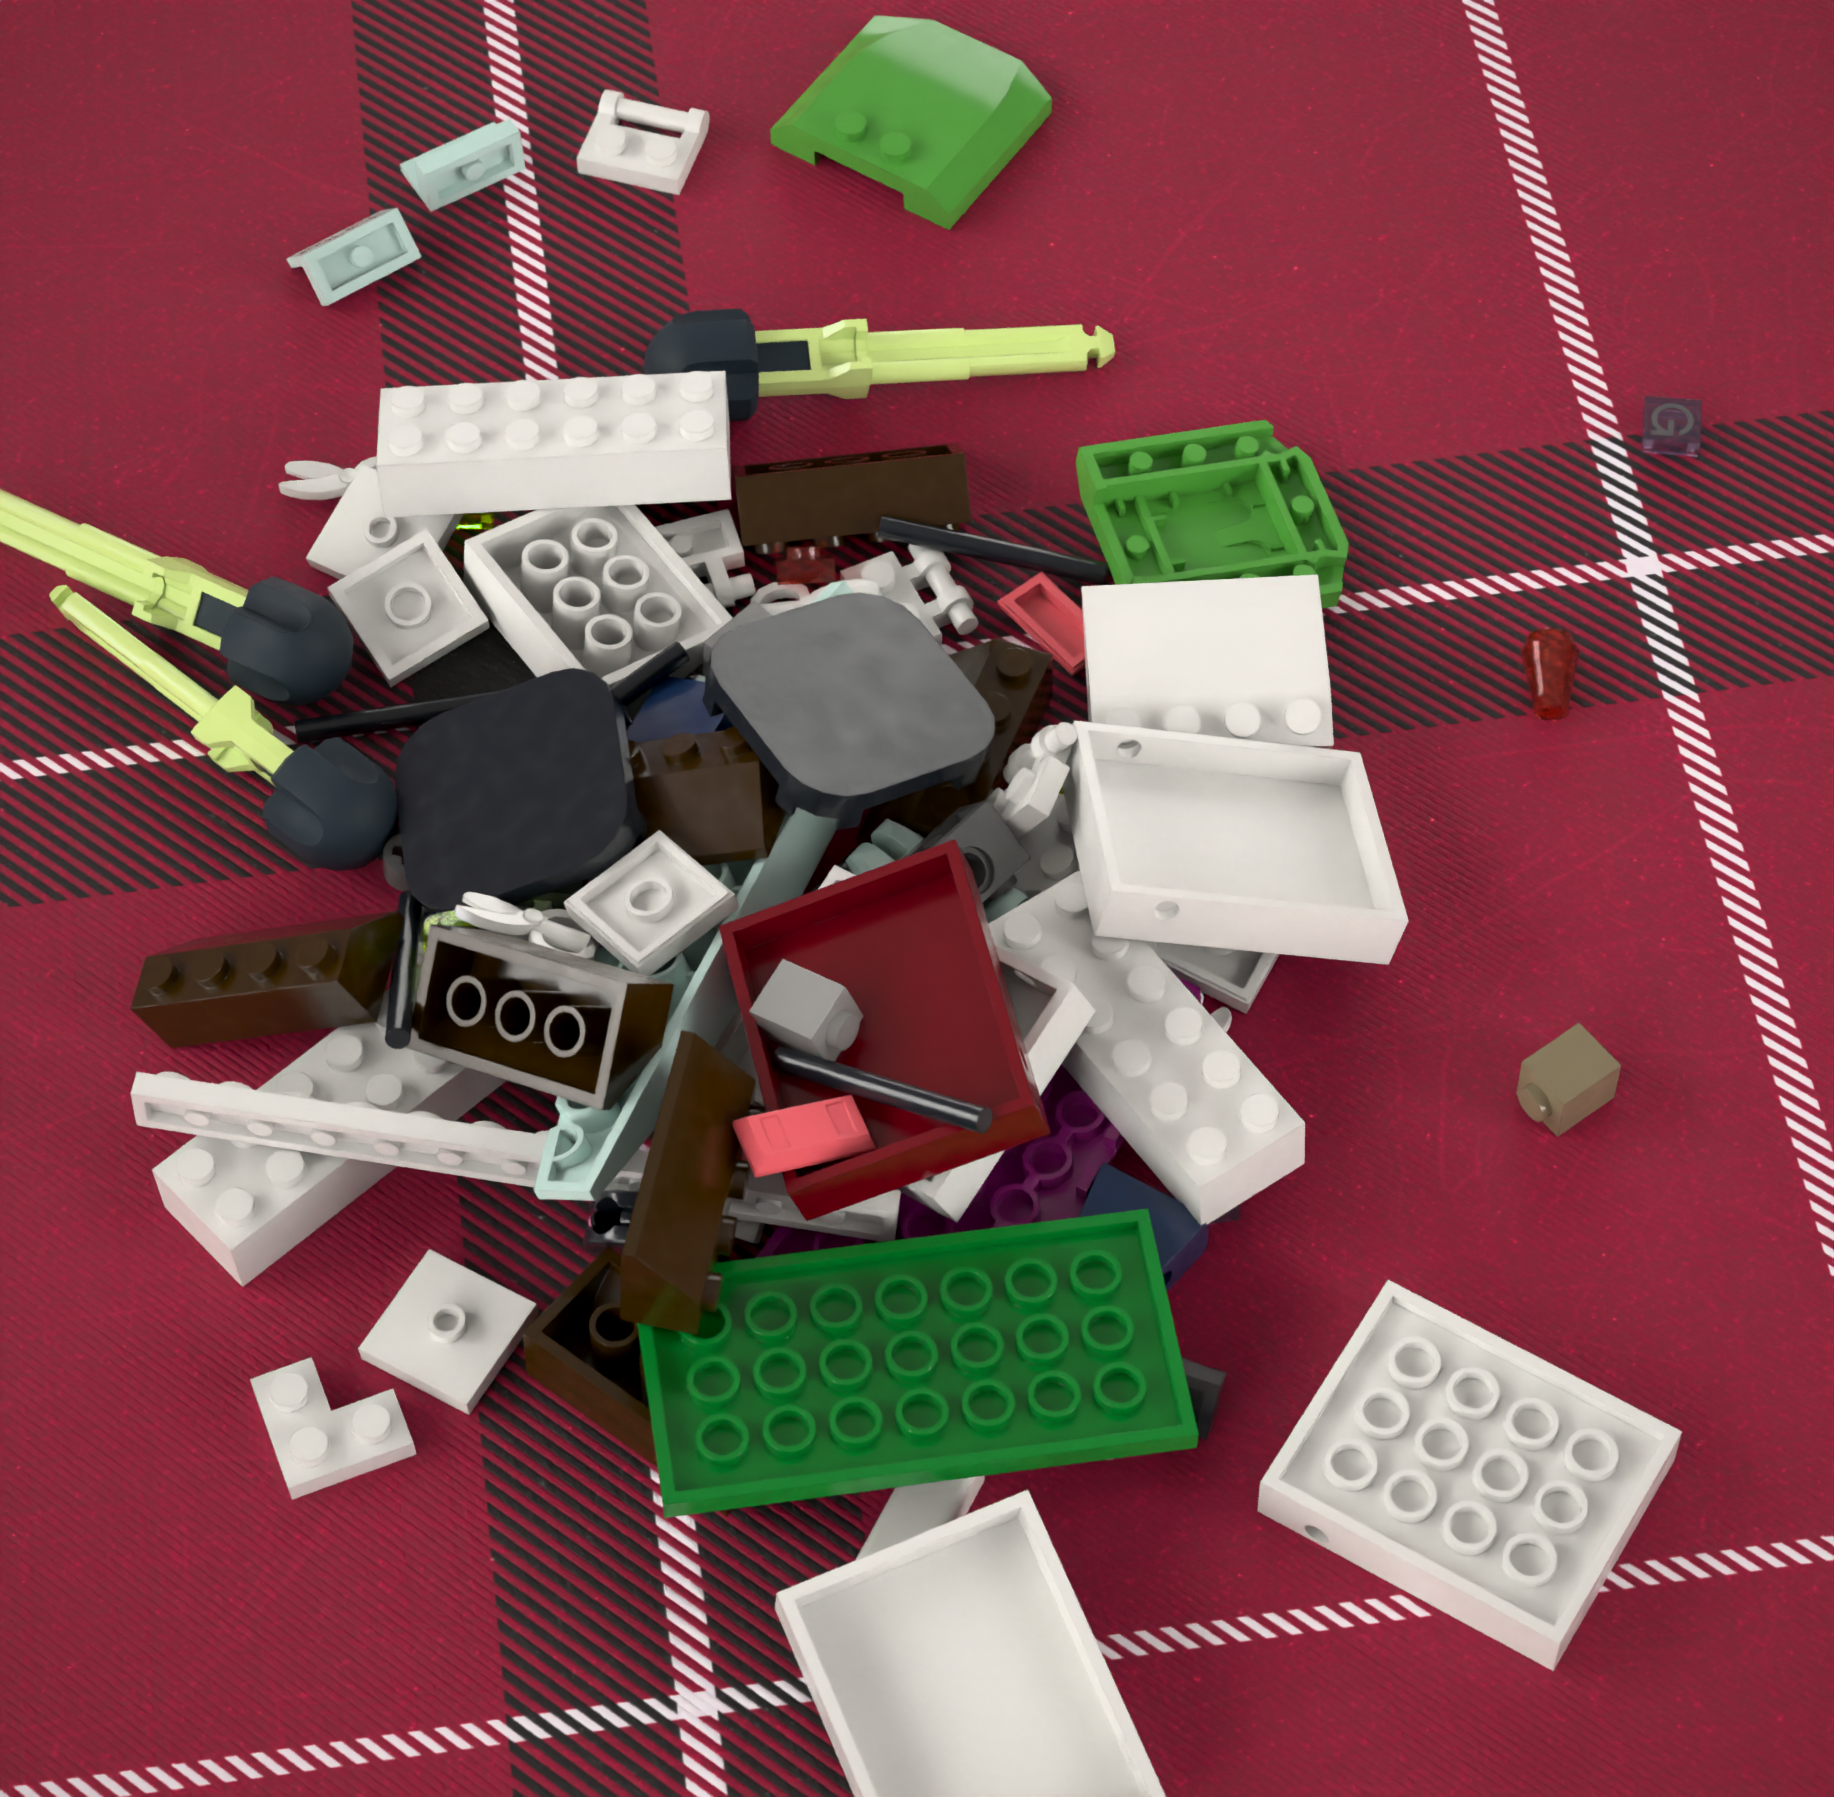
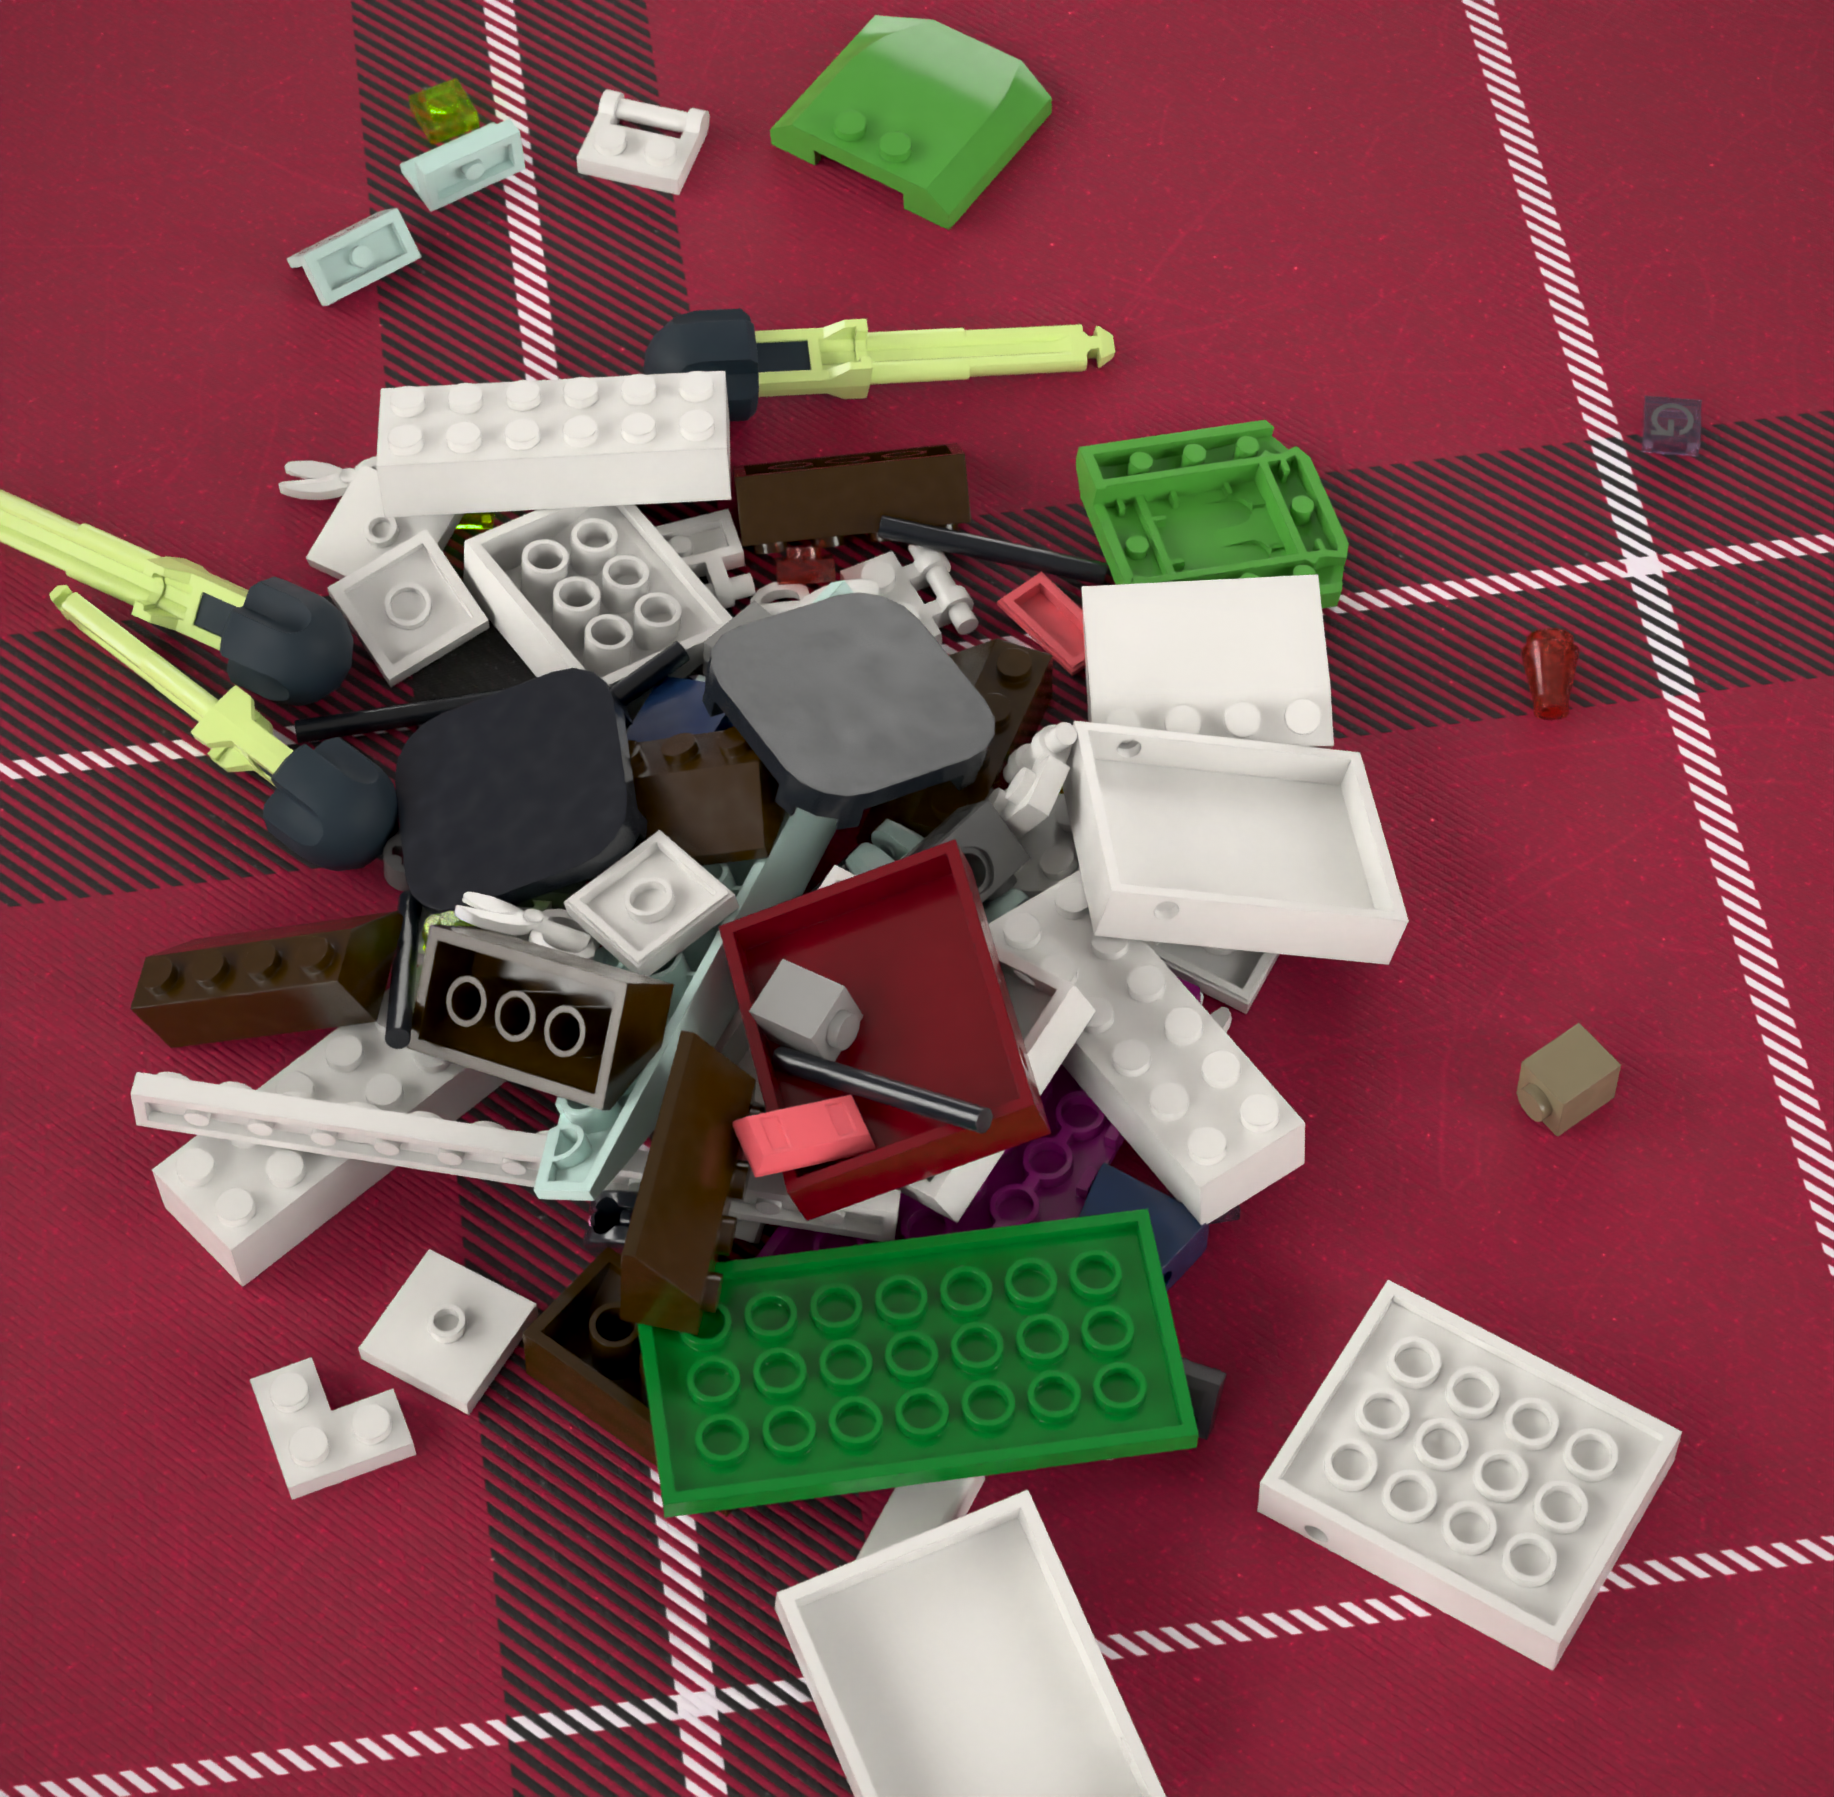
none -> clear neon green plate [408,78,480,145]

